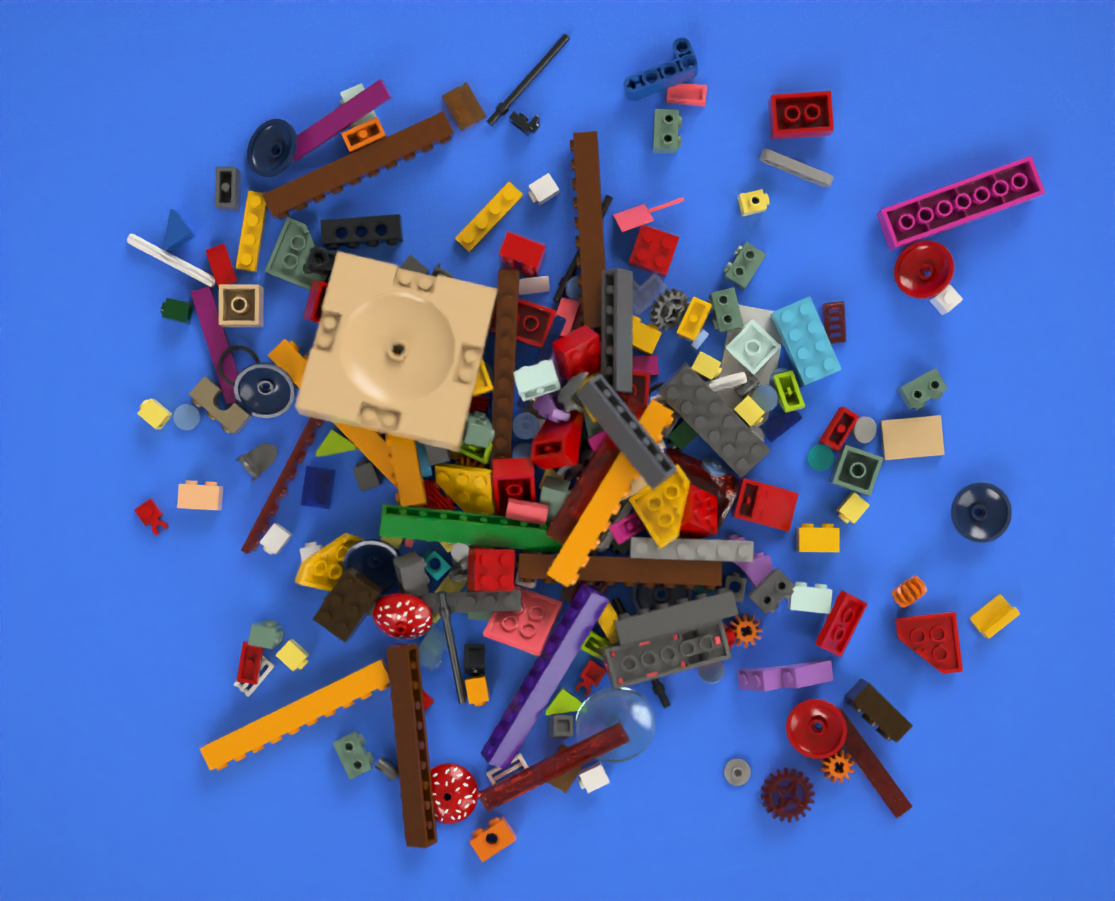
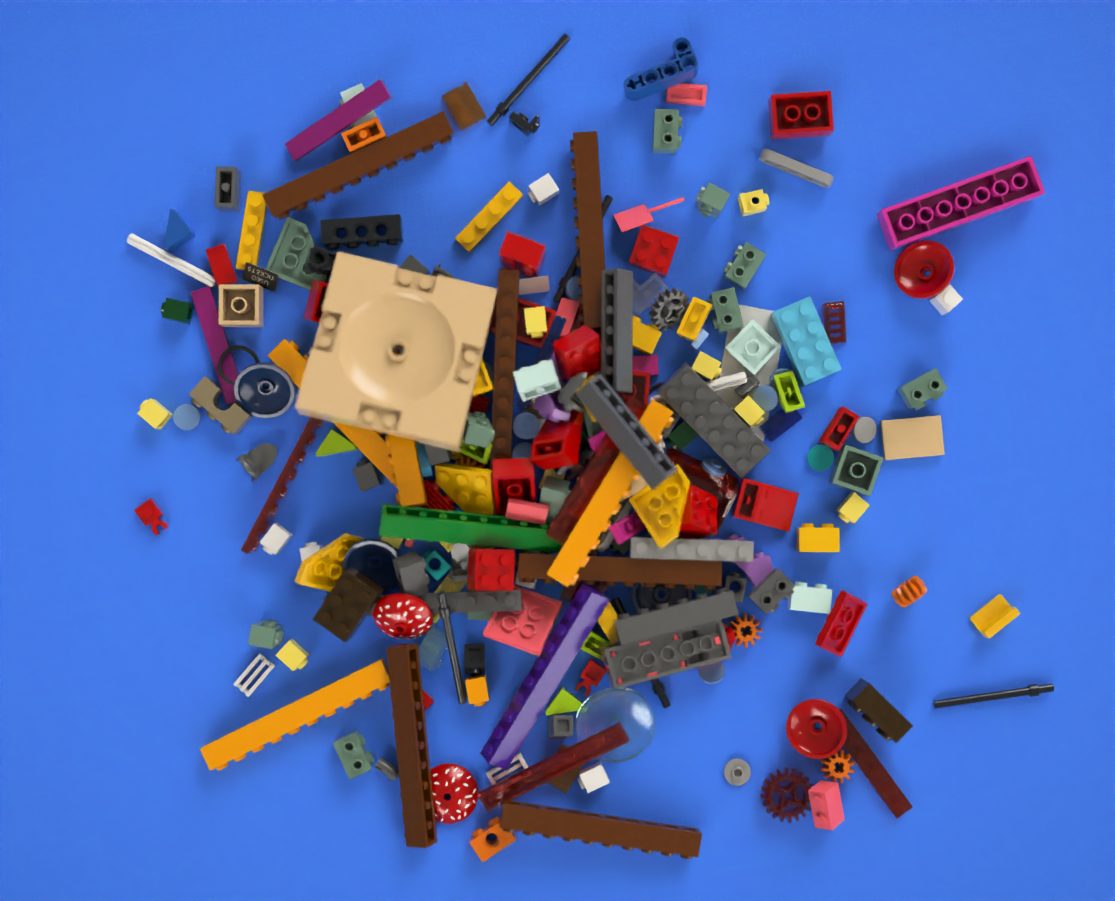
light nougat brick [177,480,223,510] -> none
red plate [237,641,264,685] -> none
dark blue dish [247,119,297,177] -> none
clear blue plate [301,466,336,509] -> none
medium lavender arch [737,660,833,692] -> none
red plate [895,611,963,674] -> none
dark blue dish [951,483,1012,543] -> none
none -> black sticker [243,262,278,292]
none -> reddish brown brick [499,799,702,859]
none -> light yellow brick [524,306,547,338]
none -> sand green brick [695,183,730,219]
none -> coral brick [808,780,845,831]
none -> black bar [933,684,1054,709]

